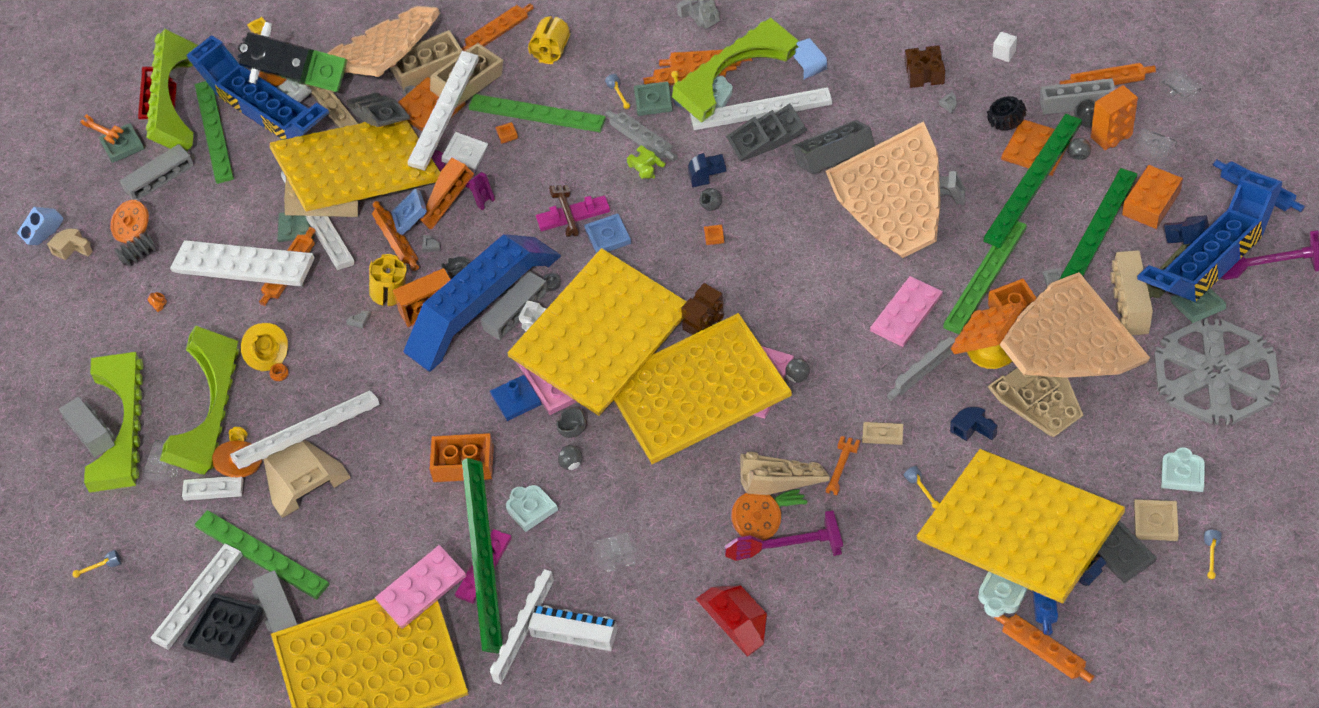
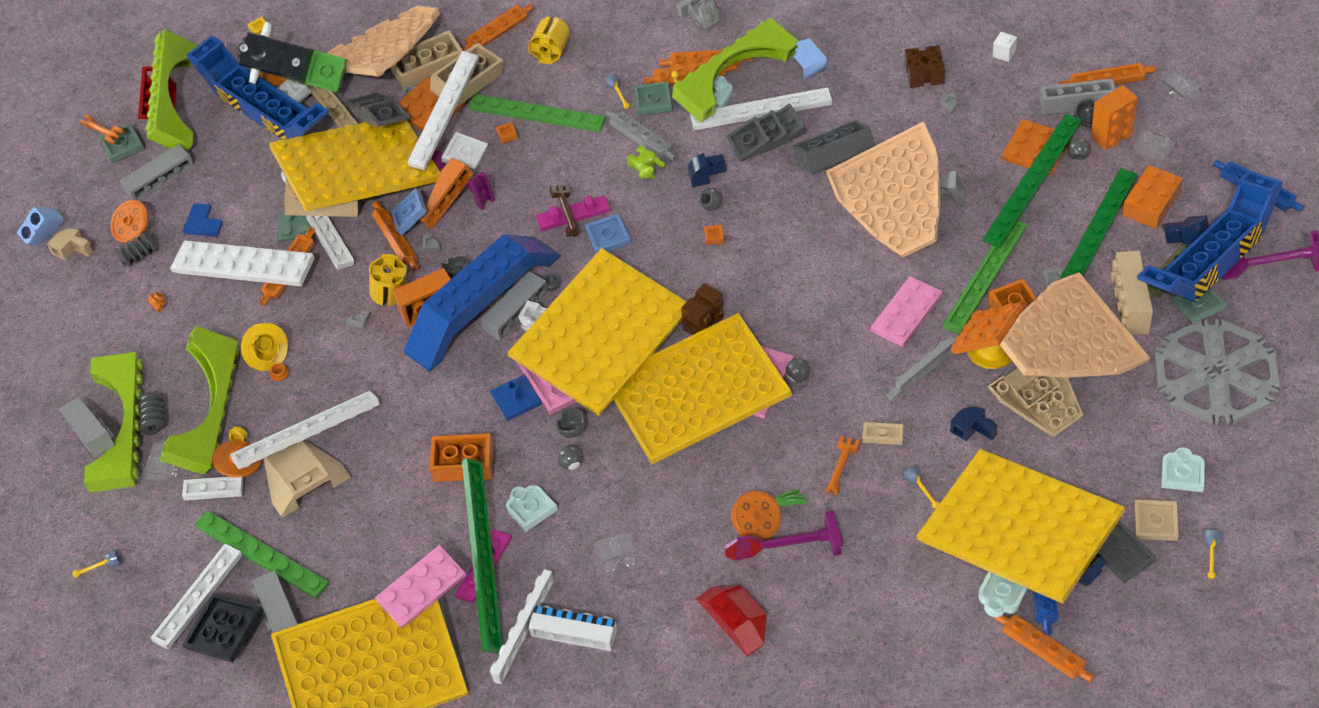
bright green plate [195,81,234,184] -> none
tan wedge [740,452,830,495] -> none
black gear [987,96,1027,131] -> none
none -> dark grey piece [139,392,165,435]
none -> blue tile [183,203,223,237]

